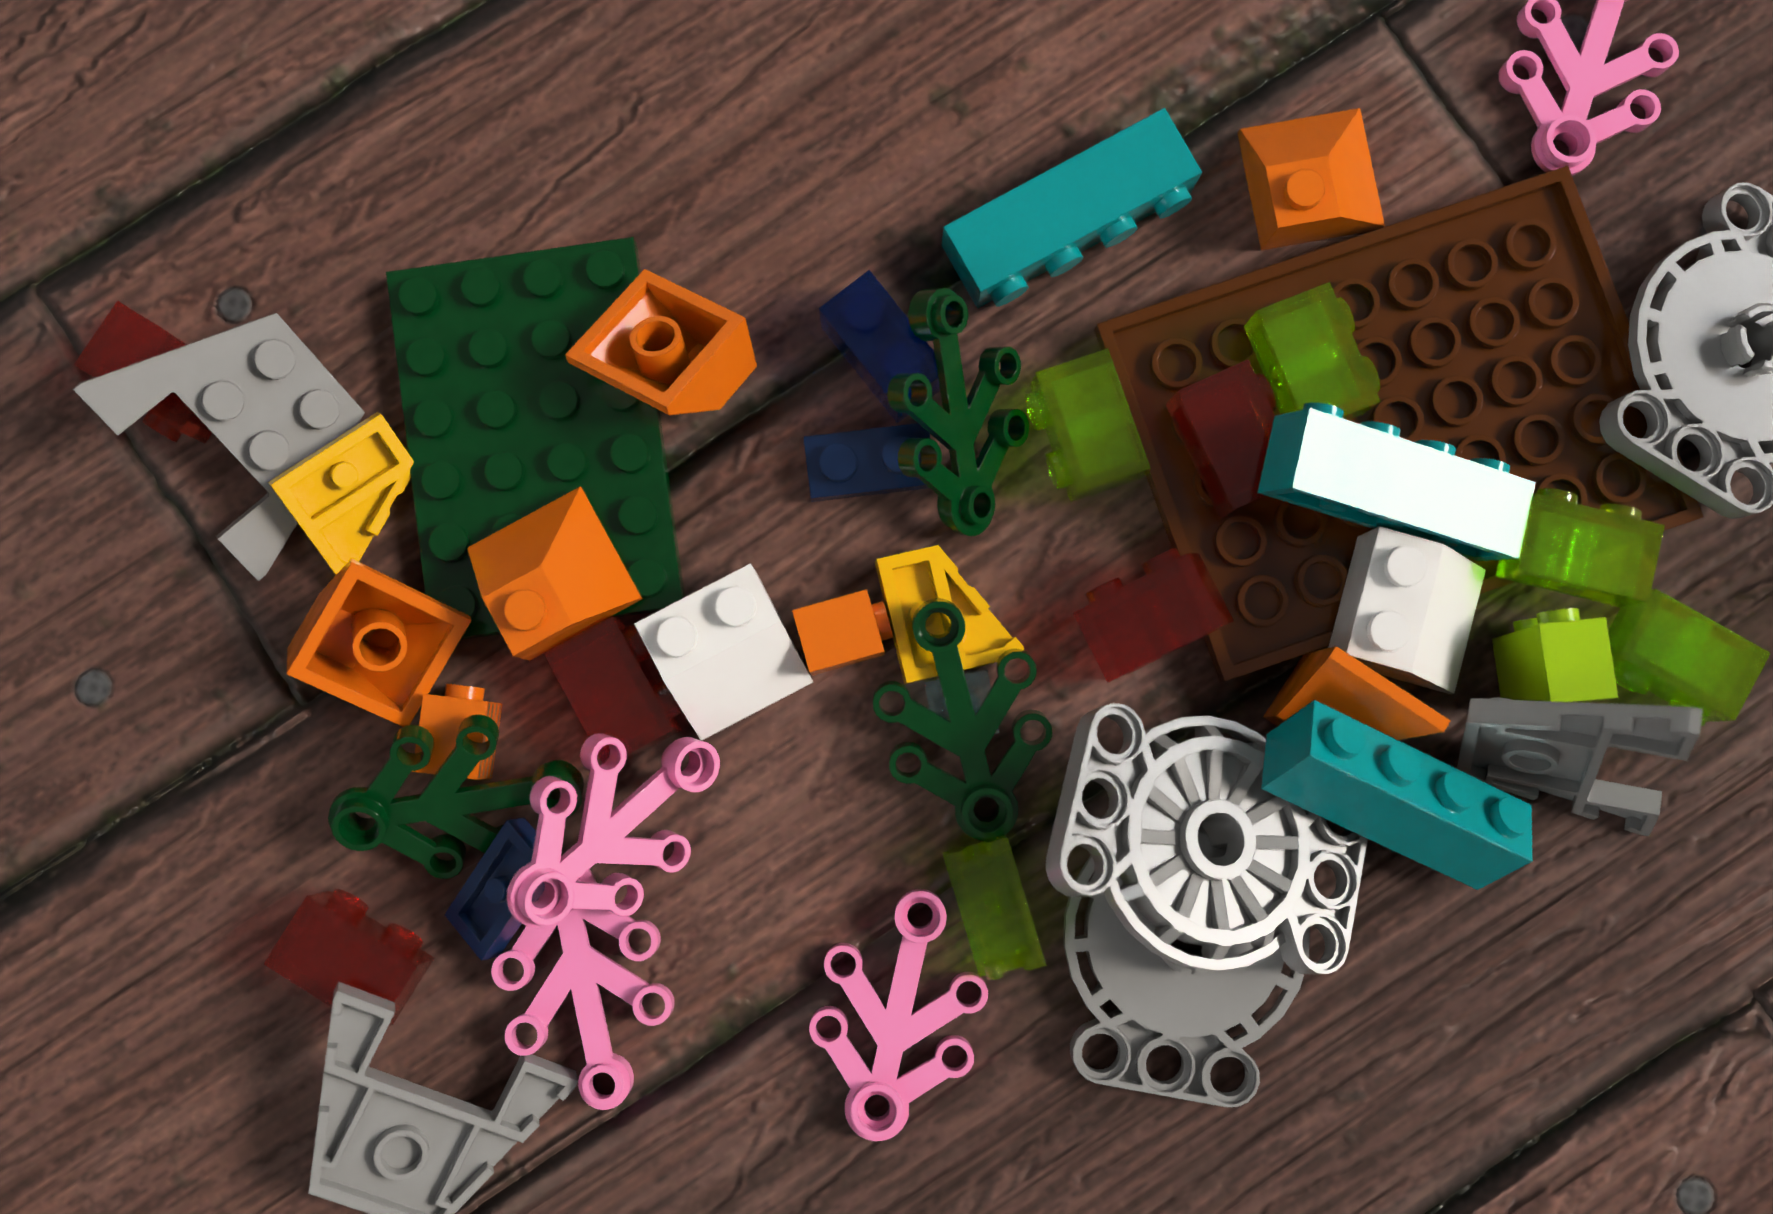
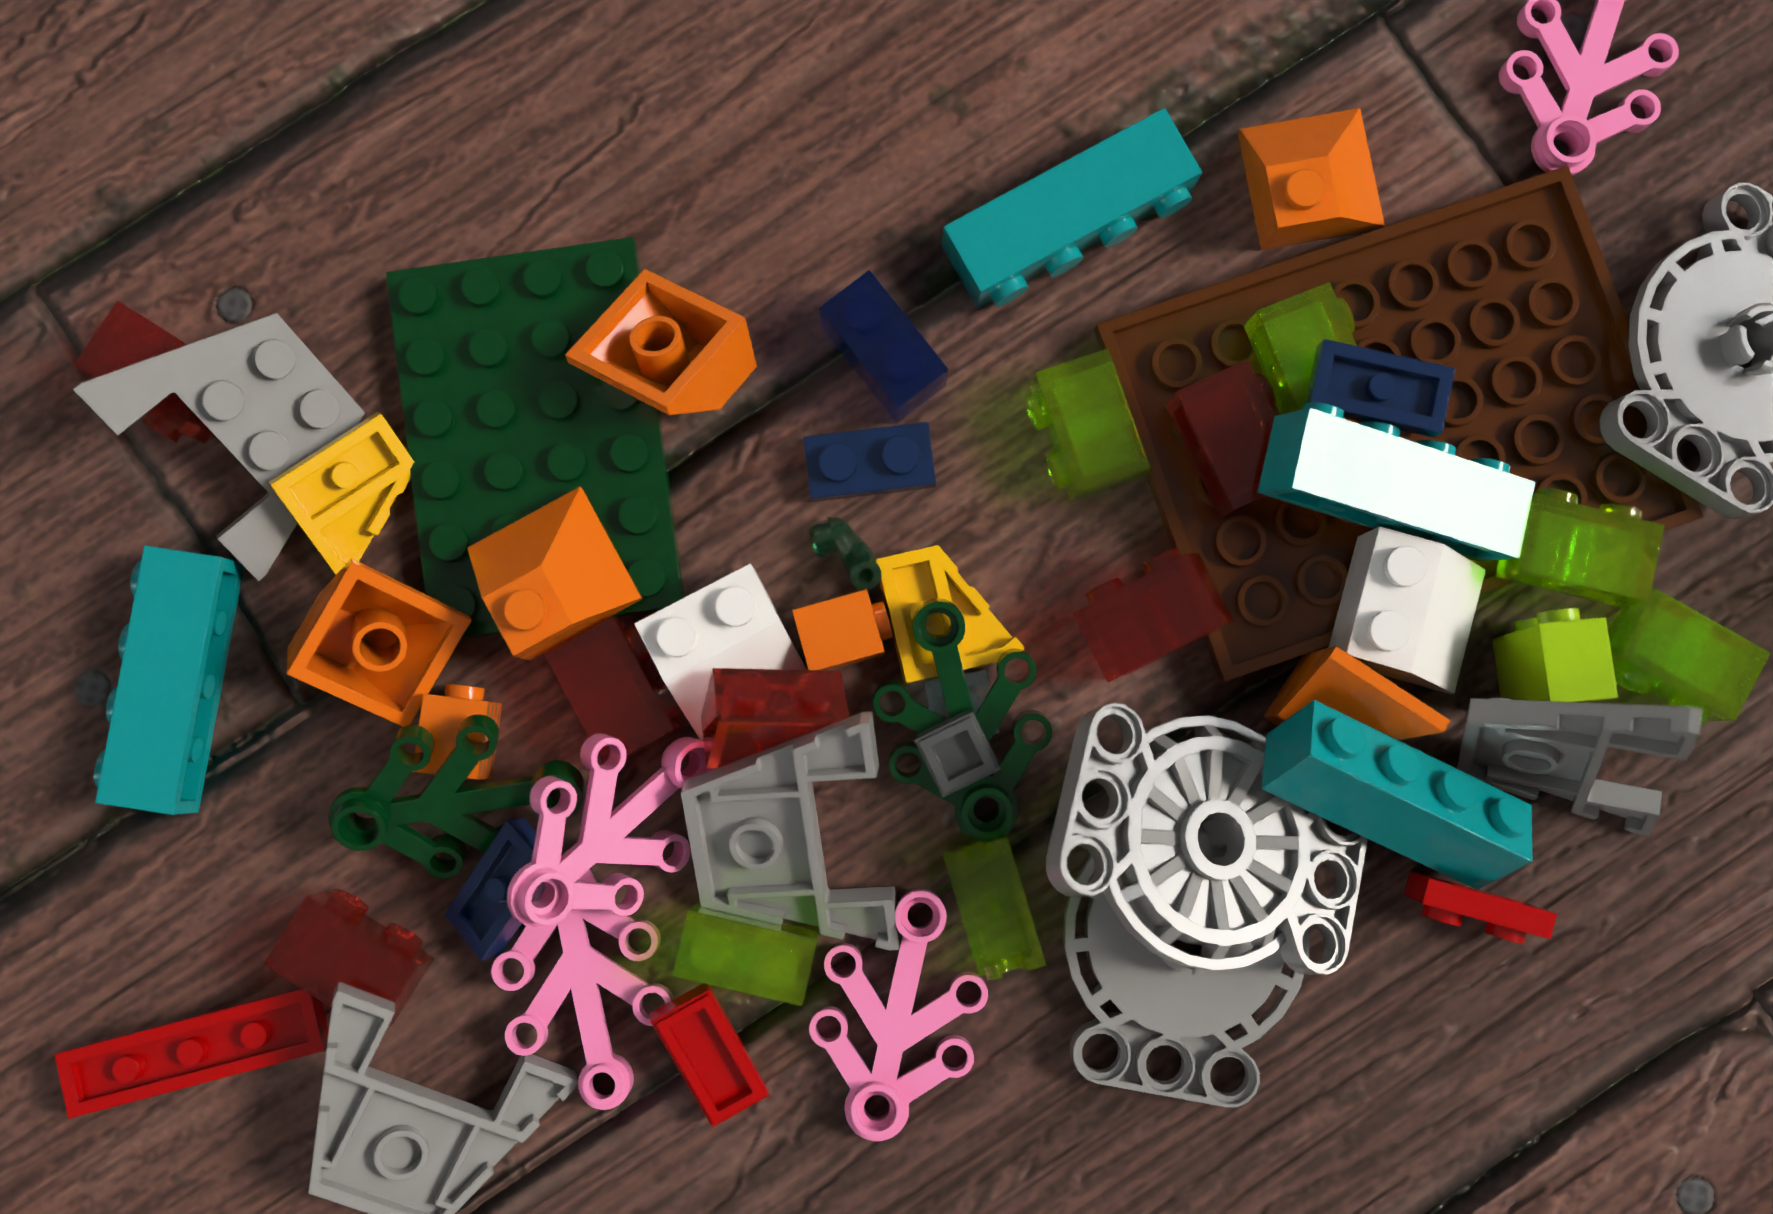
dark green plant [887,288,1029,536] -> none
none -> red plate [54,984,329,1119]
none -> teal brick [94,545,244,815]
none -> red tile [649,981,769,1128]
none -> clear neon green brick [672,903,820,1006]
none -> light grey wing [681,712,901,951]
none -> clear red brick [701,668,849,768]
none -> clear green arm [808,517,881,590]
none -> dark grey tile [913,708,1001,797]
none -> dark blue plate [1305,339,1456,438]
none -> red plate [1404,871,1557,944]

